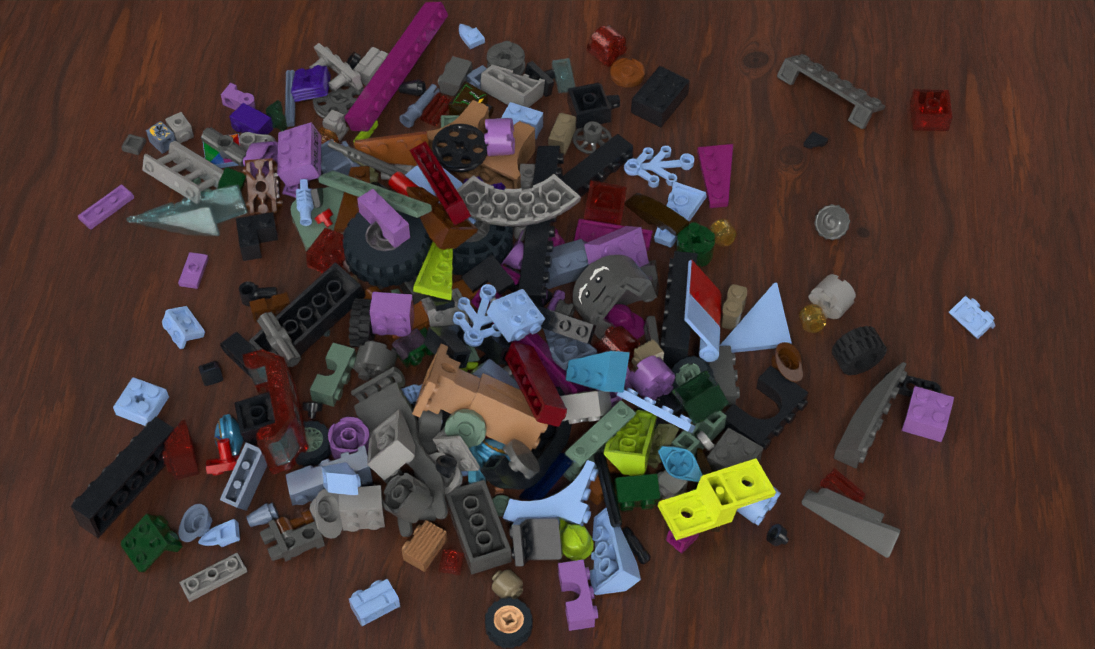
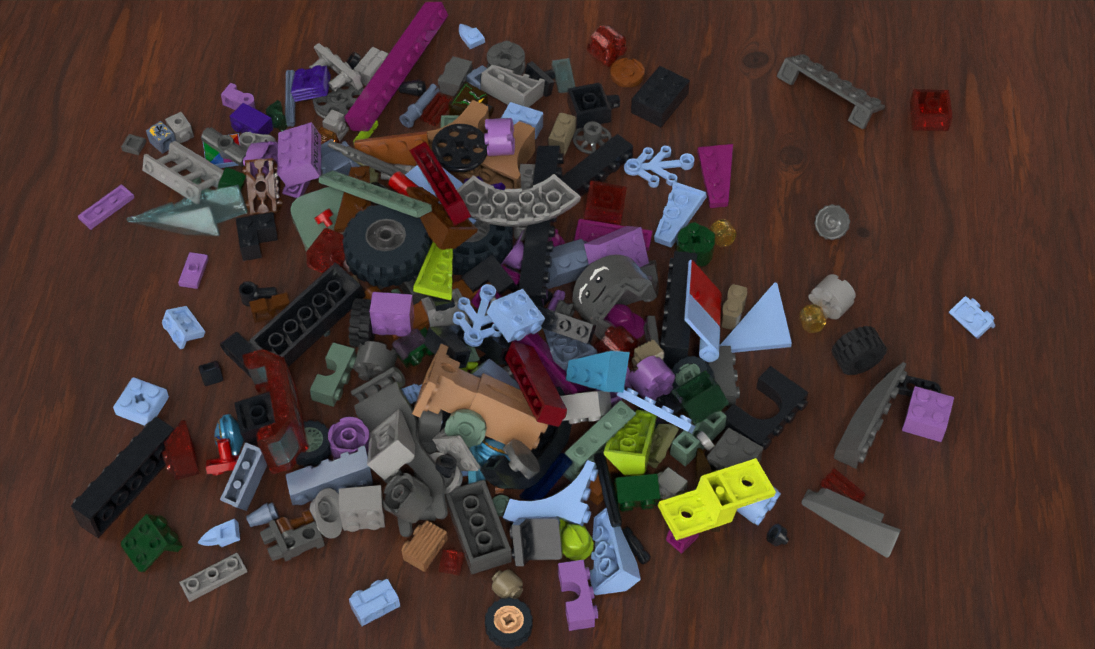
sand blue piece [178,504,212,542] -> none
dark grey piece [257,312,301,368] -> none
light blue hinge [296,179,314,226] -> none
black tile [302,401,323,419] -> none
black tile [311,187,323,208] -> none
light blue slope [322,462,361,495] -> none
medium lavender arch [357,189,410,248] -> none
dark brown slope [624,193,689,236] -> none
dark azure hat [658,446,703,482] -> none
reddish brown piece [771,342,803,382] -> none
black tile [803,131,828,149] -> none

